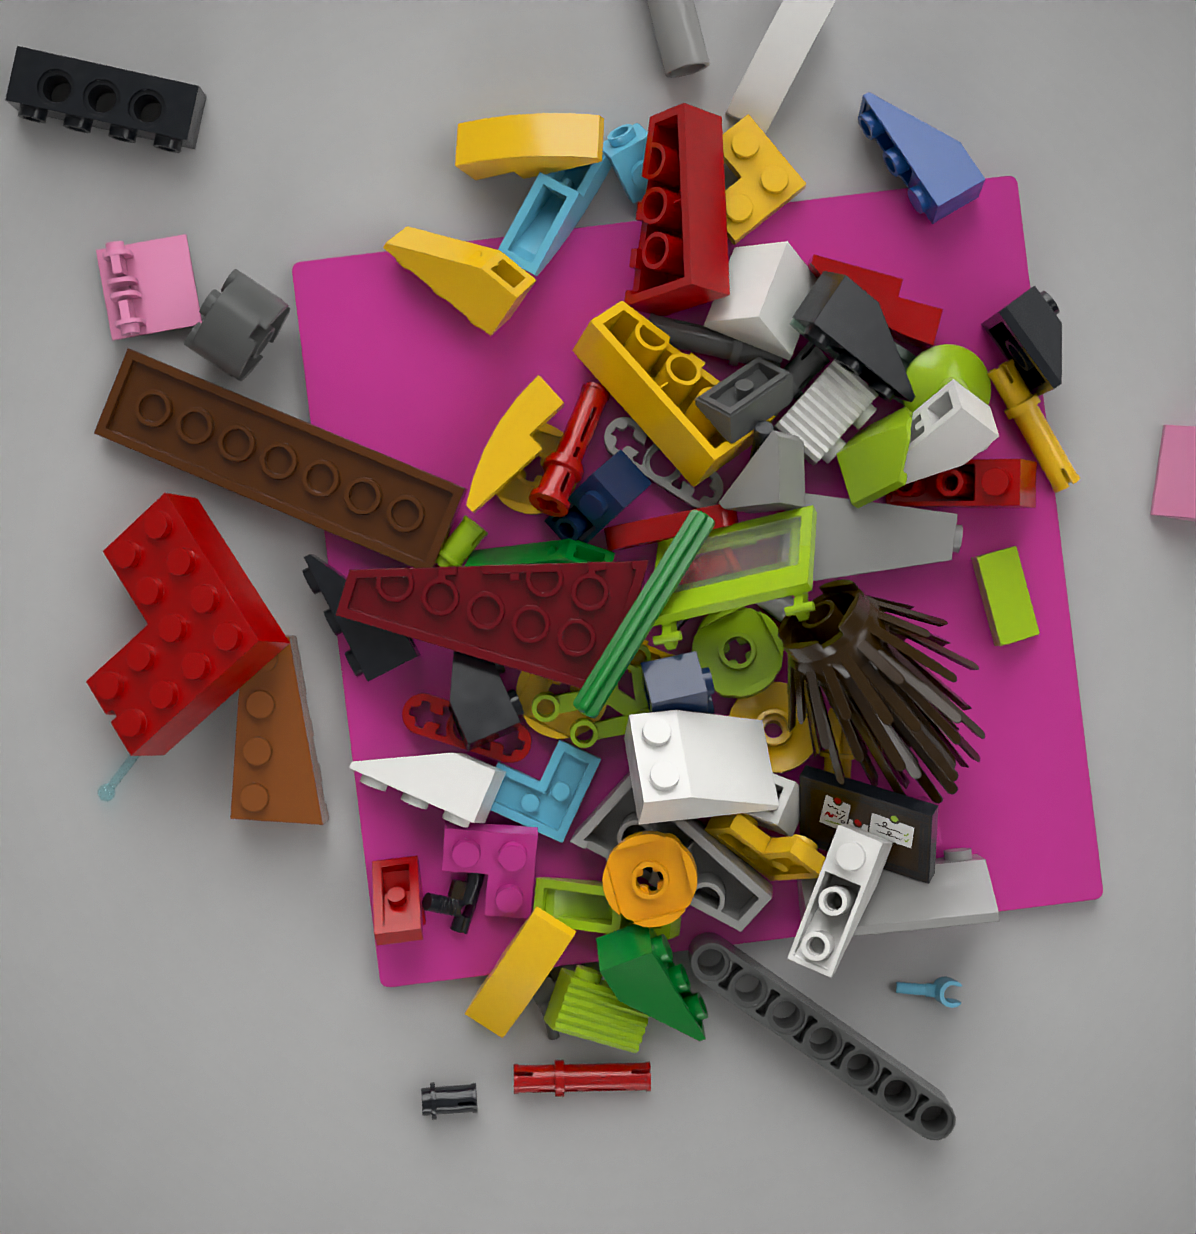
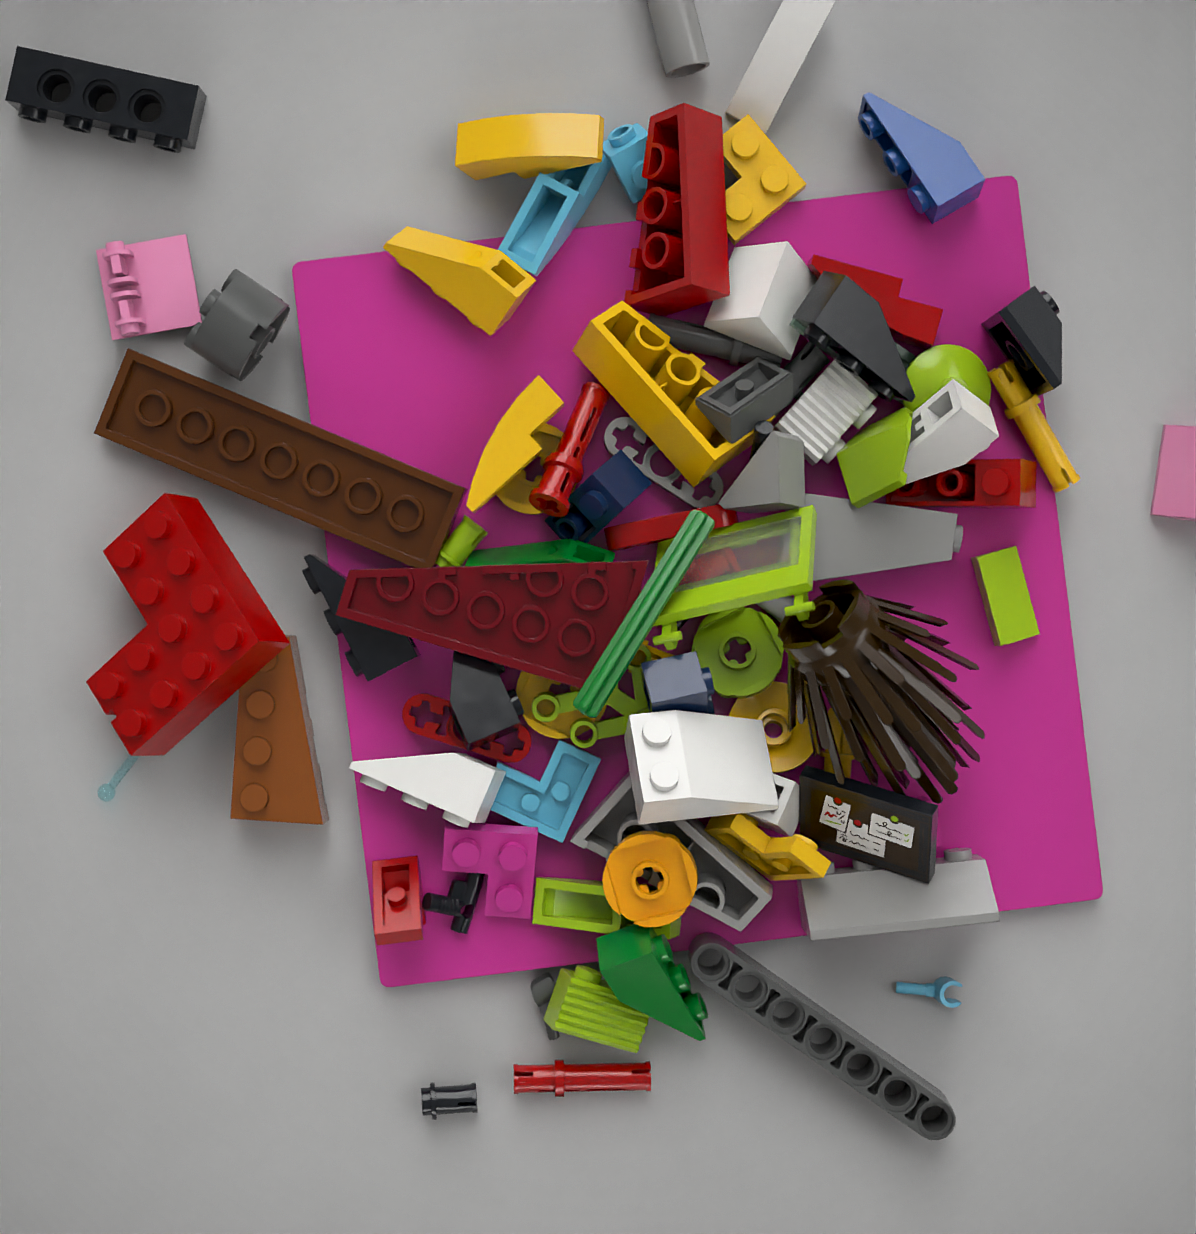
yellow slope [464,906,576,1038] -> none
white slope [787,824,893,978] -> none

